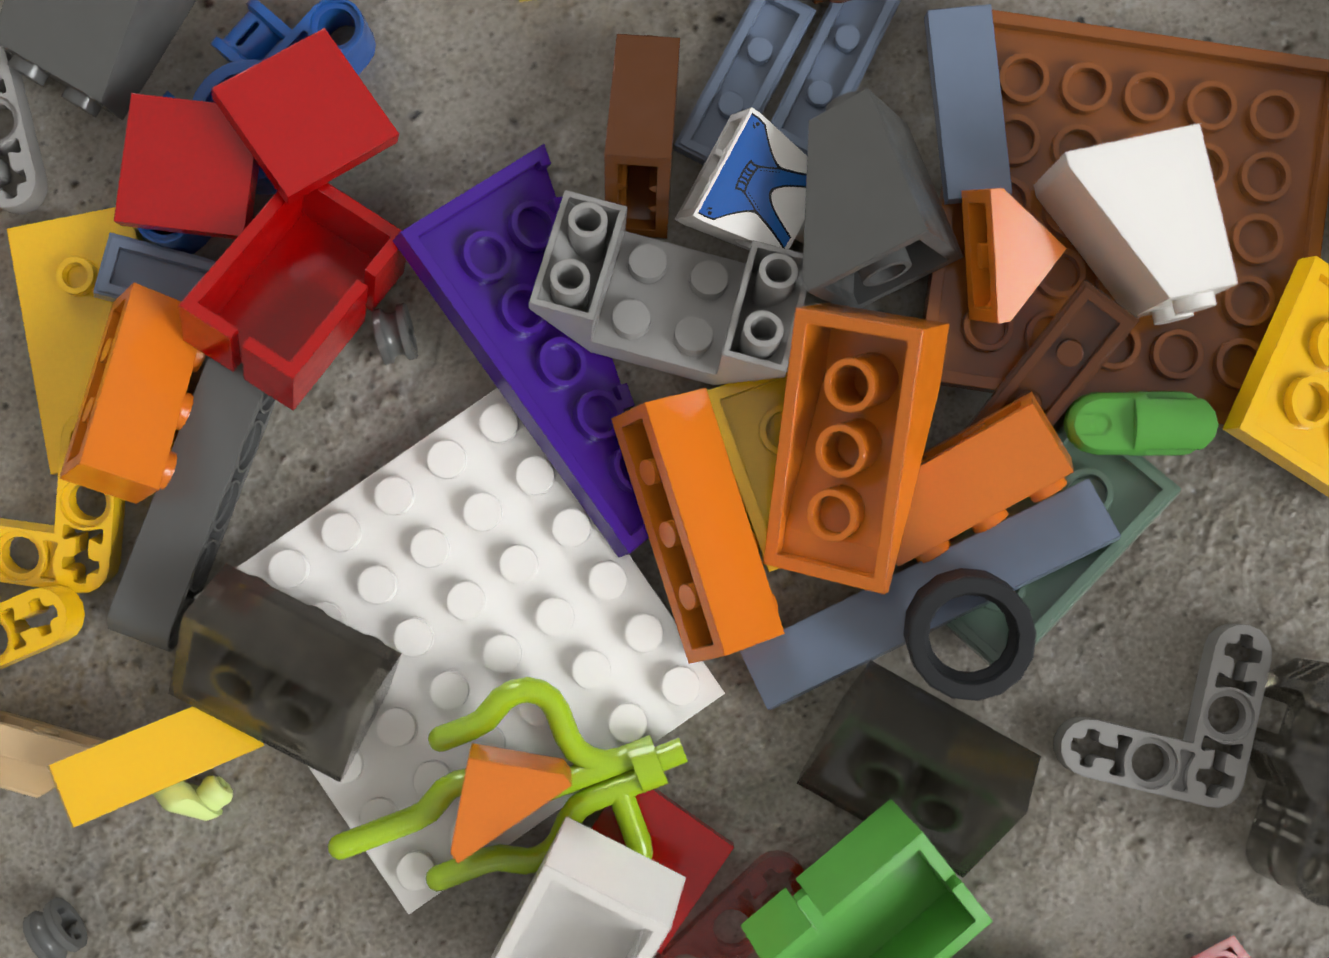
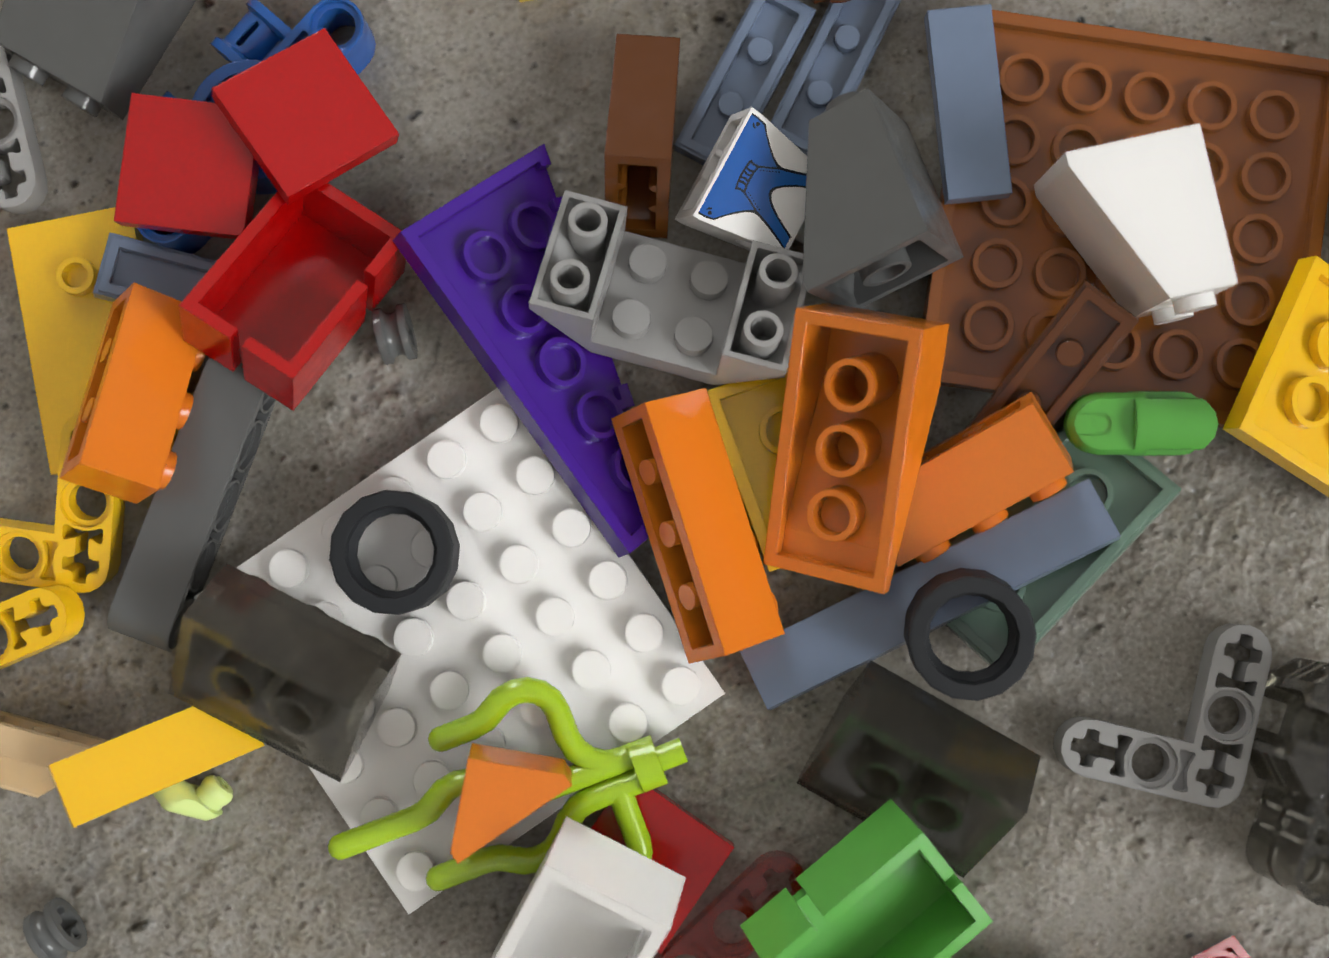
slope [961,188,1067,323] -> none
none -> black tyre [329,490,460,615]

